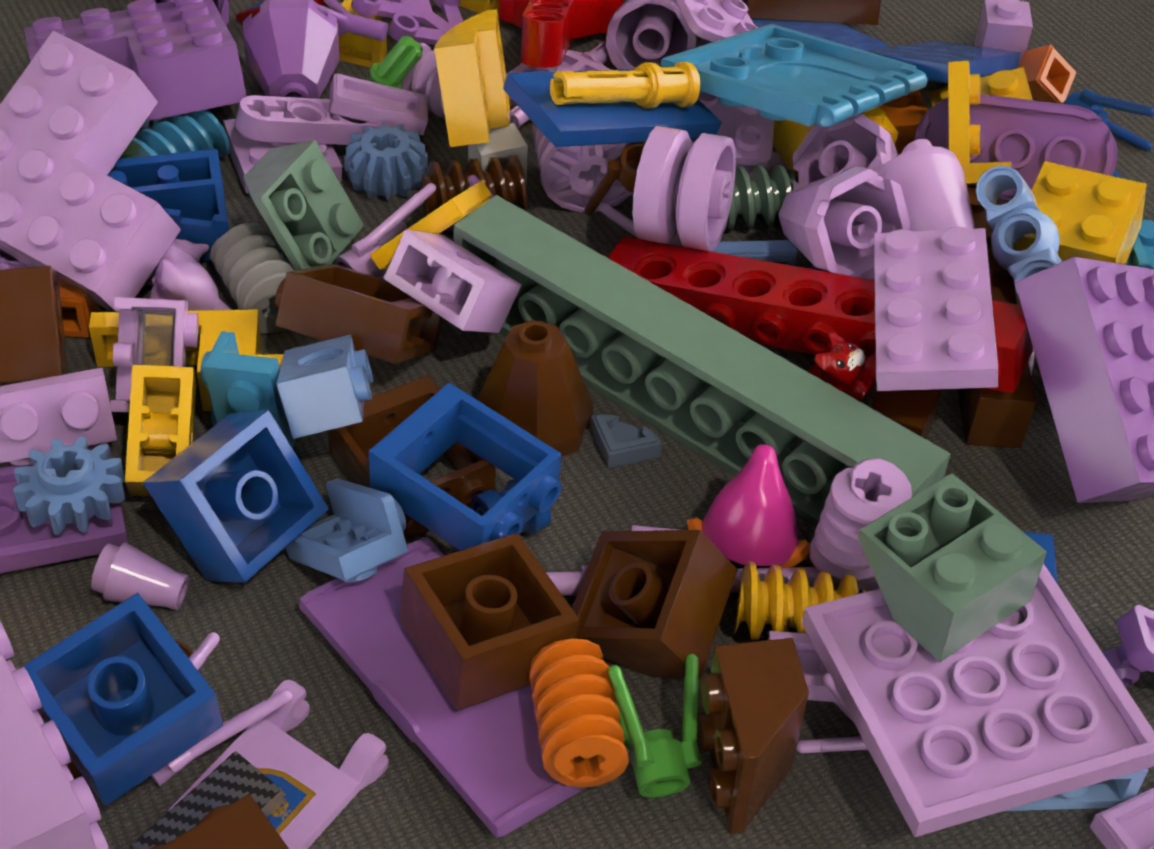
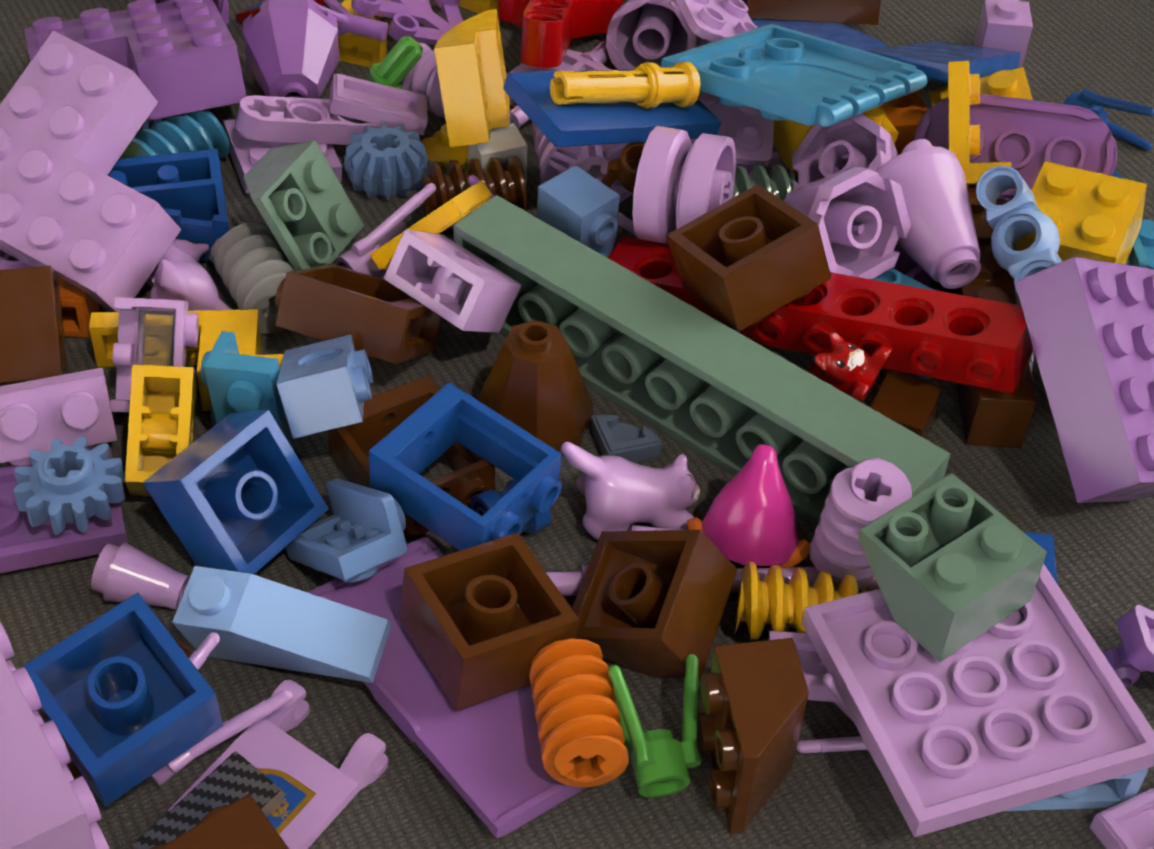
lavender plate [874,227,998,391] -> none
orange slope [1018,44,1077,104] -> none
none -> light blue slope [172,566,392,683]
none -> yellow plant [421,124,468,169]
none -> medium blue brick [537,165,620,258]
none -> lavender animal [561,442,700,540]
none -> reddish brown brick [666,184,831,332]

